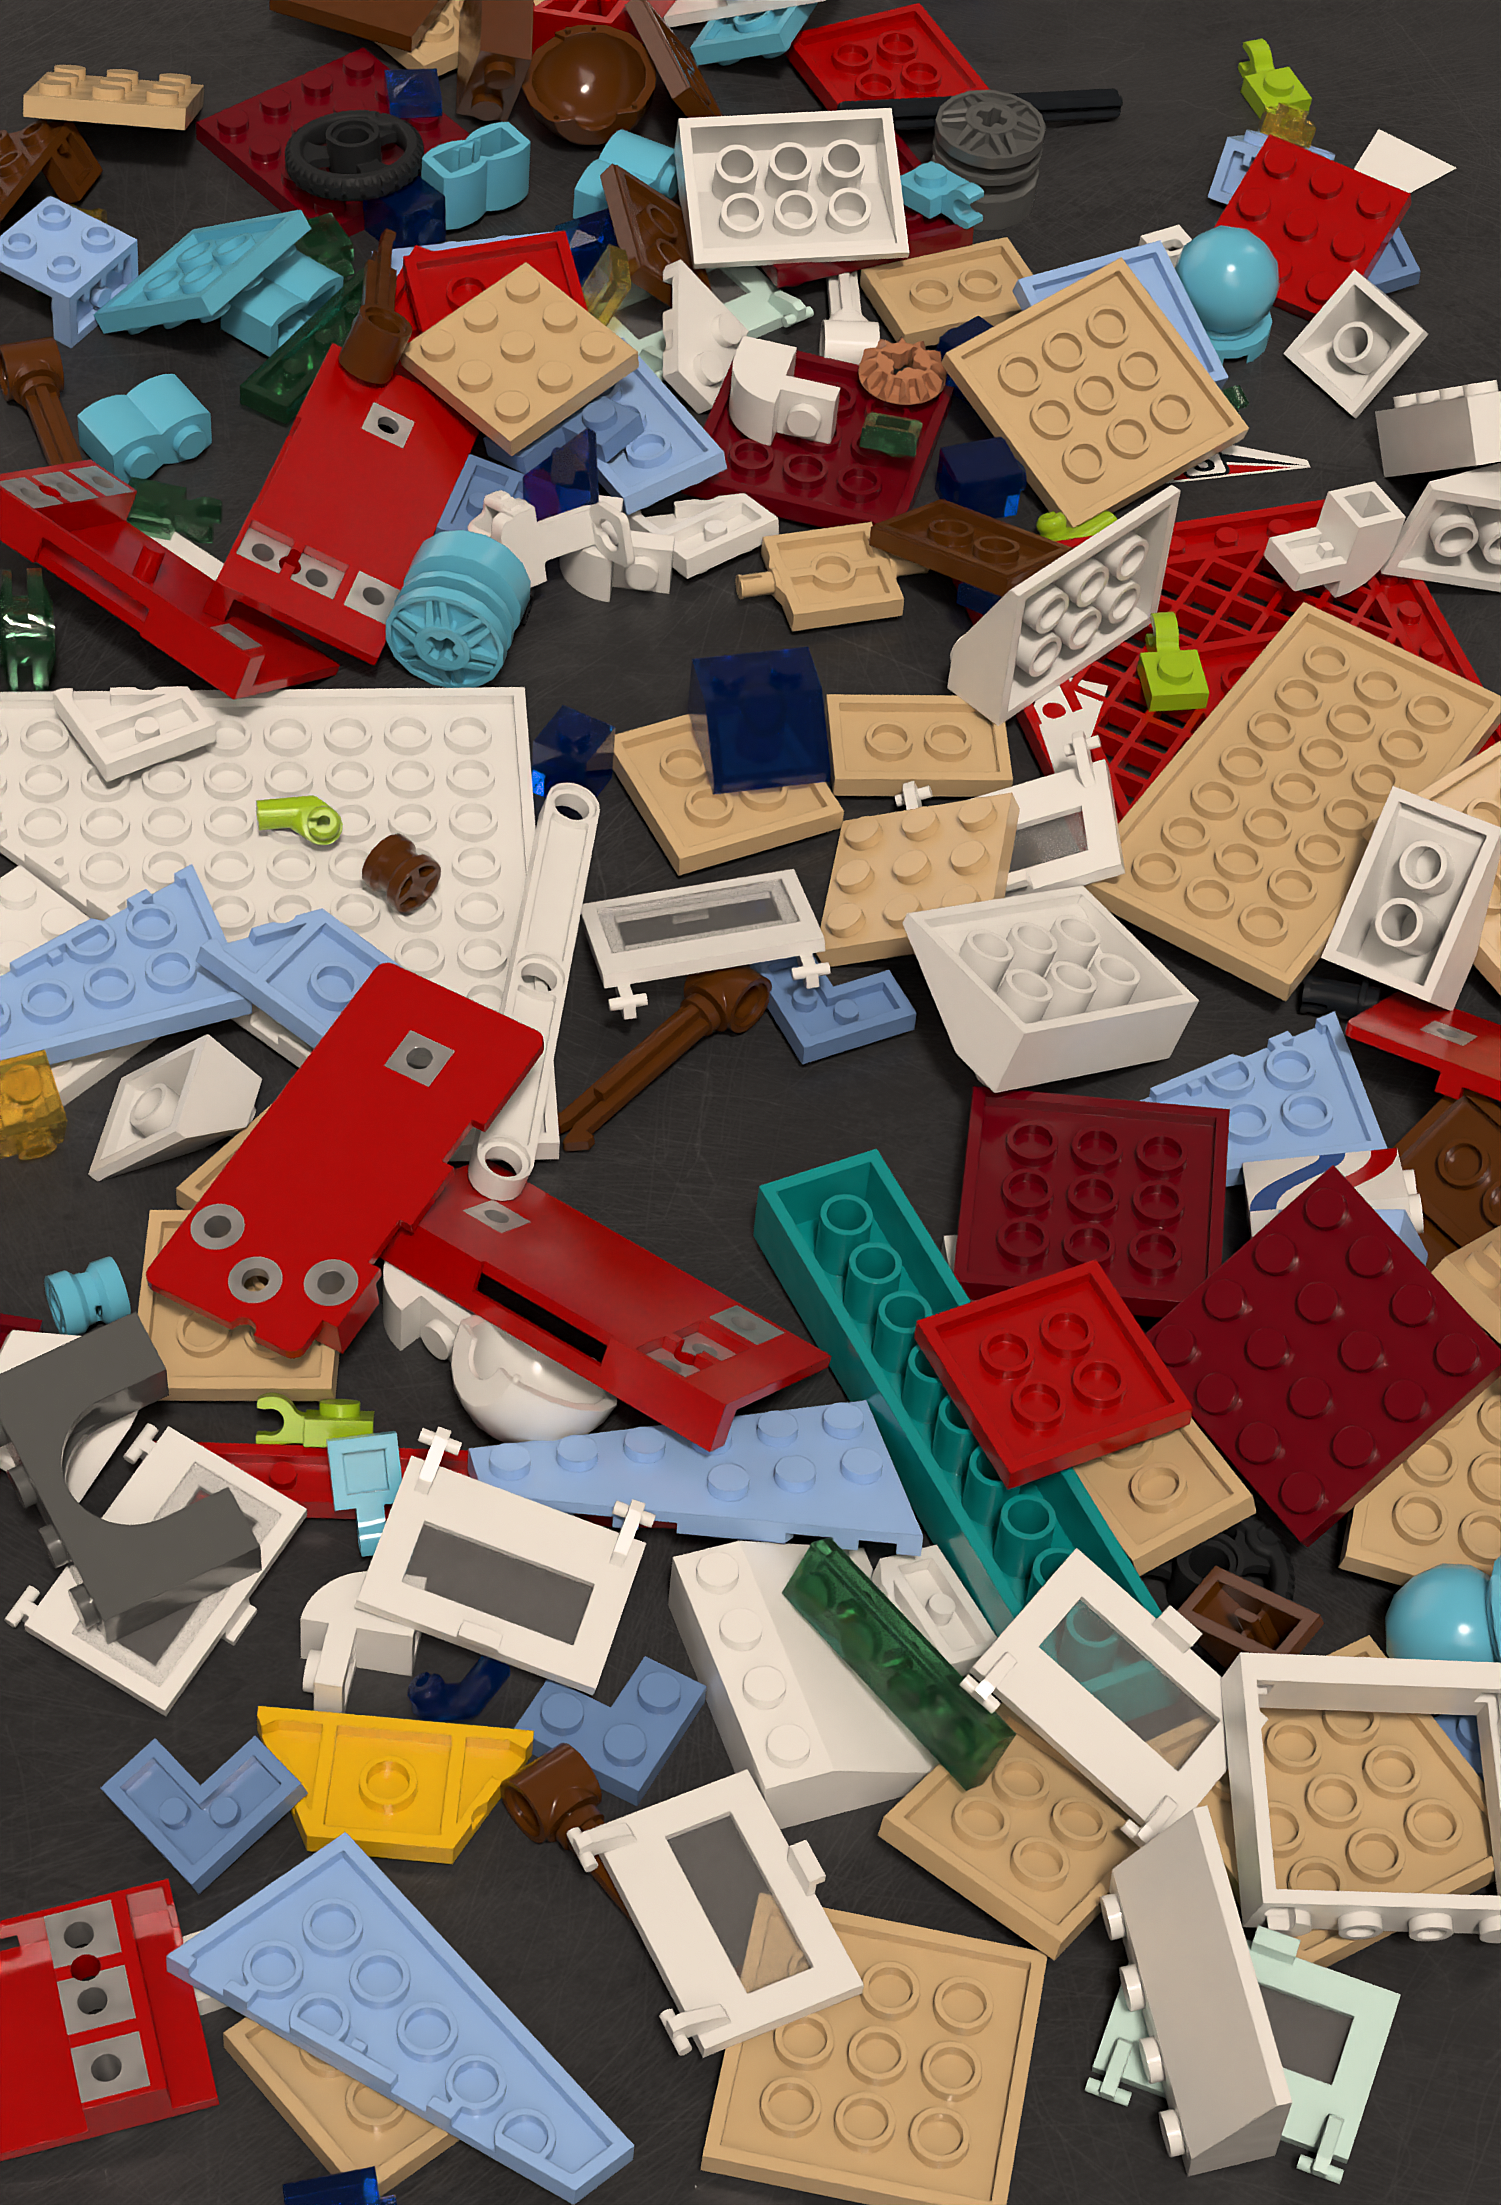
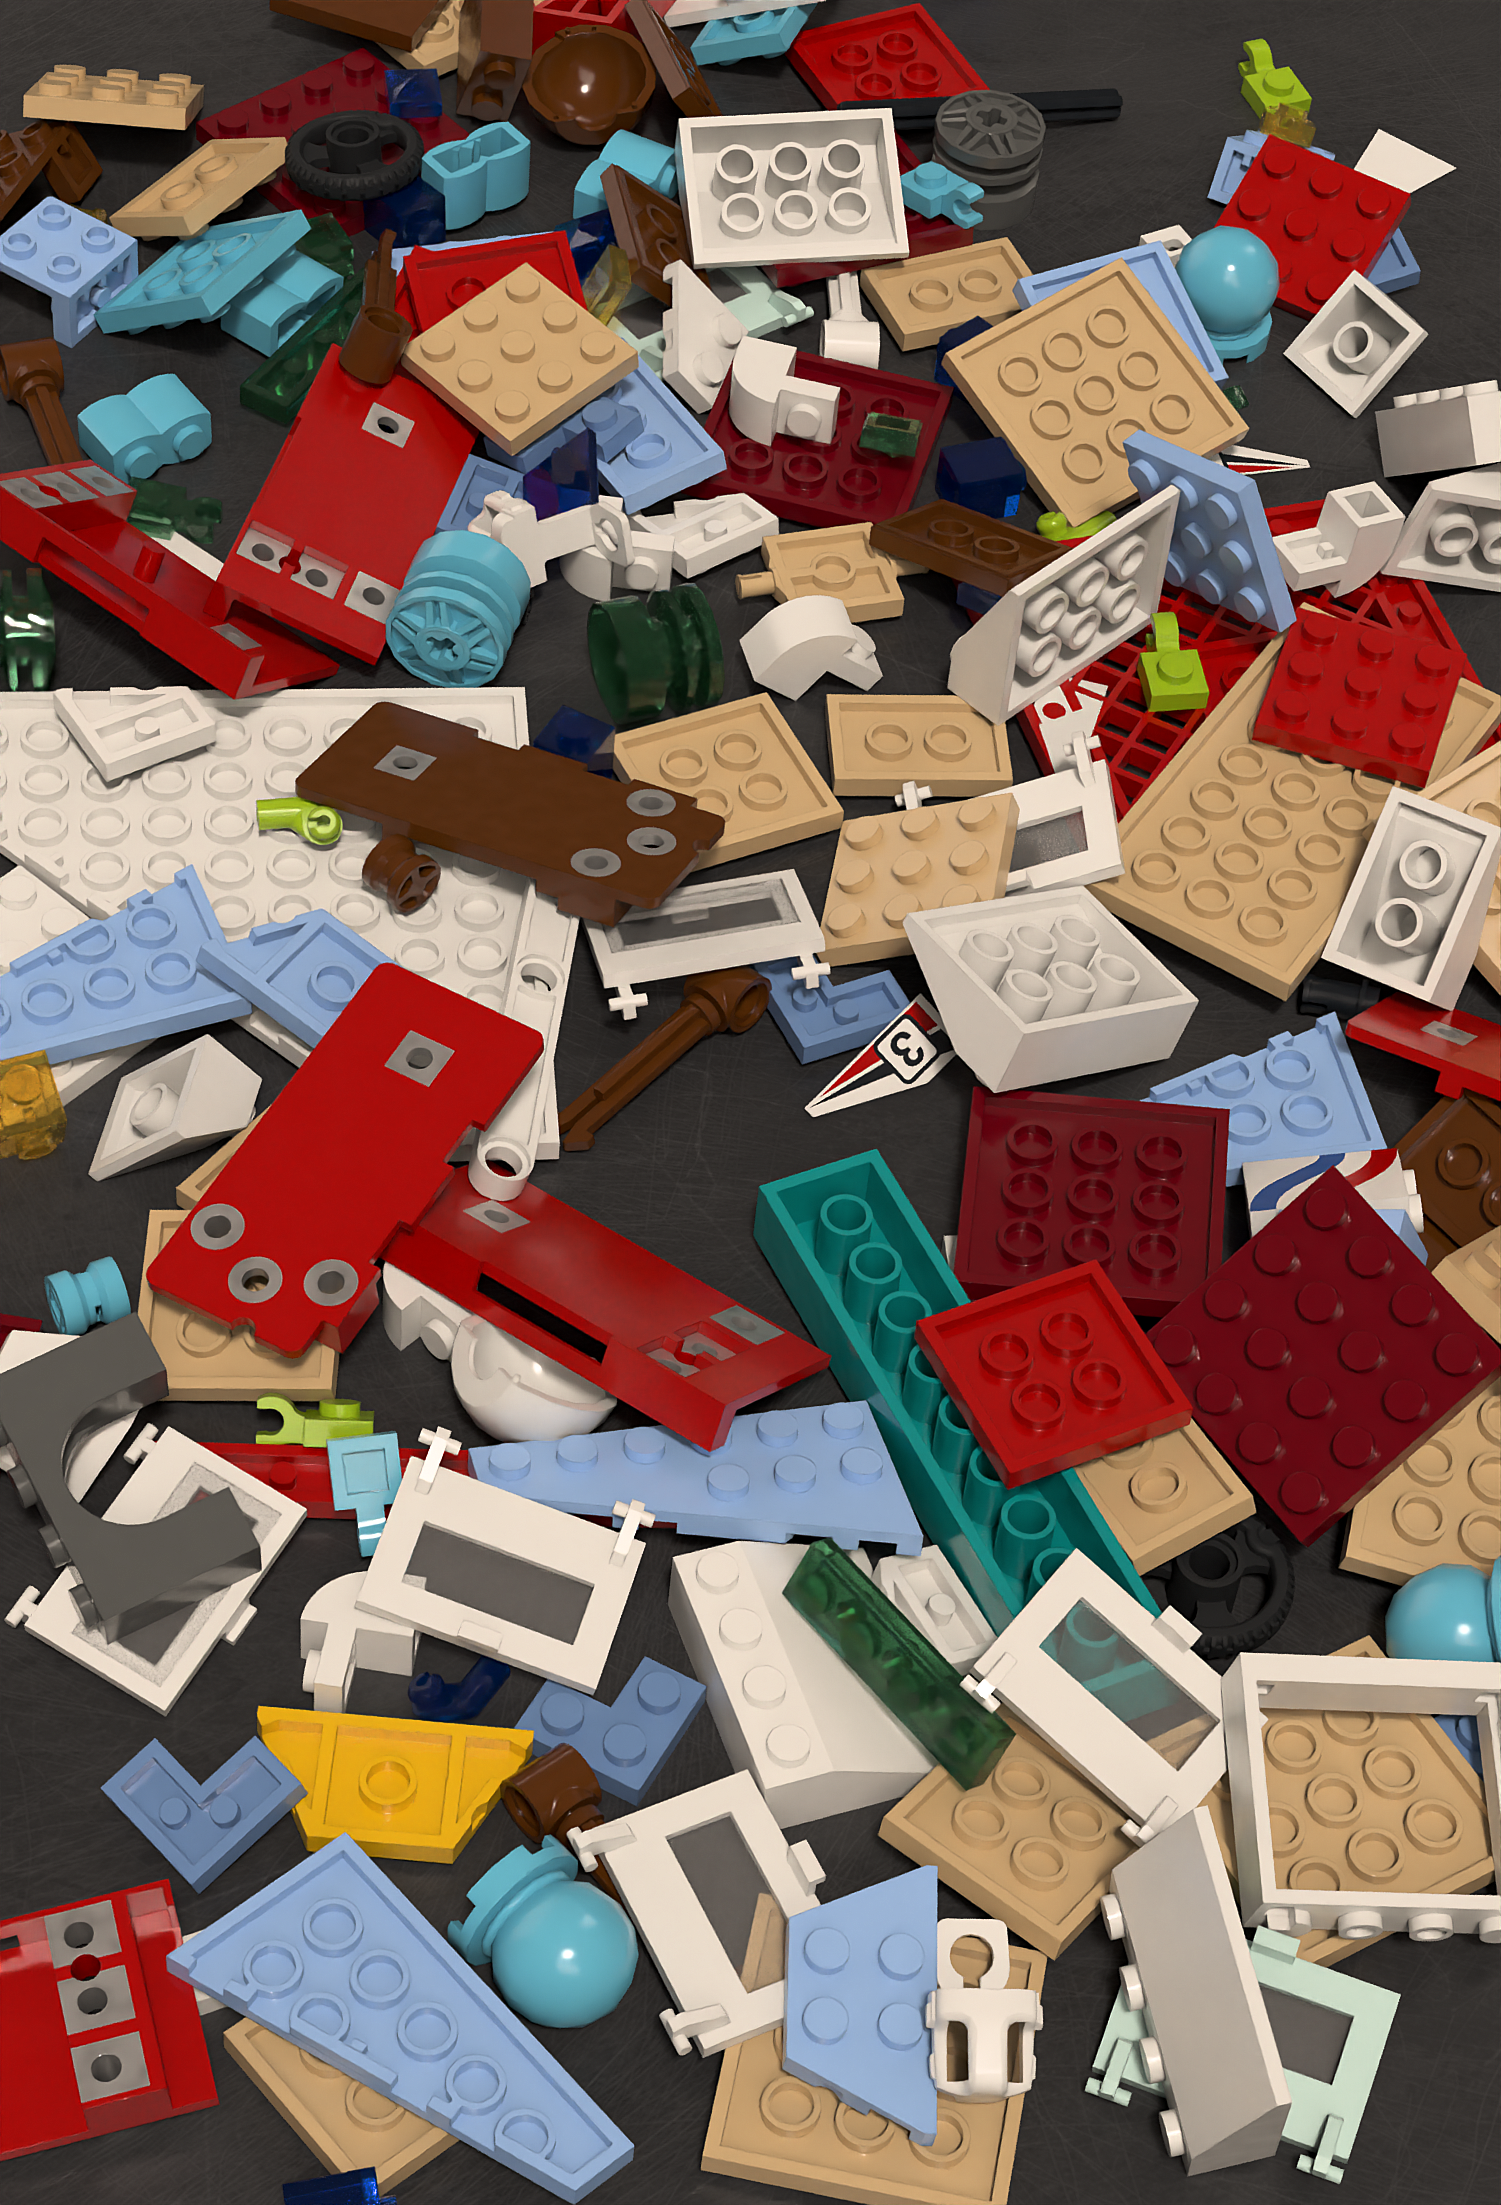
clear blue slope [688,647,831,795] -> none
nougat gear [858,336,947,405] -> none
reddish brown slope [1177,1565,1325,1670] -> none
none -> tan plate [109,137,288,241]
none -> reddish brown piece [295,701,725,927]
none -> medium azure tile [448,1835,639,2028]
none -> clear green wheel [587,583,725,724]
none -> white brick [739,595,883,701]
none -> light blue wing [782,1865,938,2146]
none -> sticker [804,993,957,1117]
none -> white piece [925,1918,1043,2103]
none -> light blue plate [1122,429,1297,633]
none -> red plate [1252,607,1467,788]

